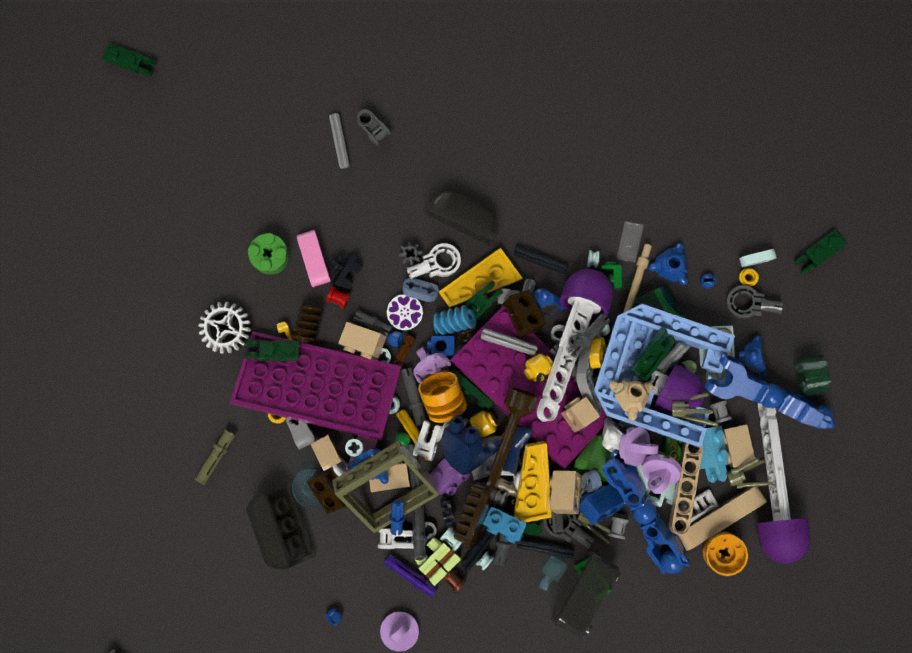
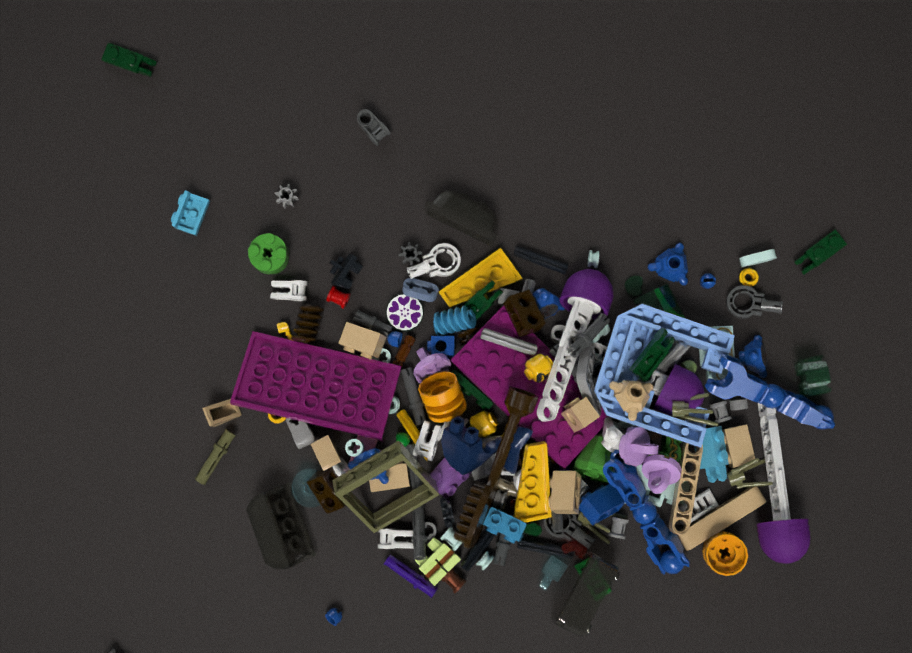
white gear [198,302,251,354] -> none
dark green hinge [244,341,300,362] -> none
bright pink beam [296,230,331,287] -> none
light grey axle [329,113,350,169] -> none
lavender tile [380,611,419,652] -> none
blue axle [389,499,405,536] -> none
sand blue beam [581,469,602,493] -> none
yellow beam [589,337,606,369] -> none
green bracket [601,262,622,290] -> none
clear plate [616,221,644,263] -> none
tan bar [623,244,652,313] -> none
none -> medium azure bracket [171,190,210,236]
none -> tan slope [202,399,242,427]
none -> white piece [270,280,308,301]
none -> light grey gear [275,184,299,209]
none -> clear red arm [562,540,587,558]
none -> light grey axle [730,399,748,410]

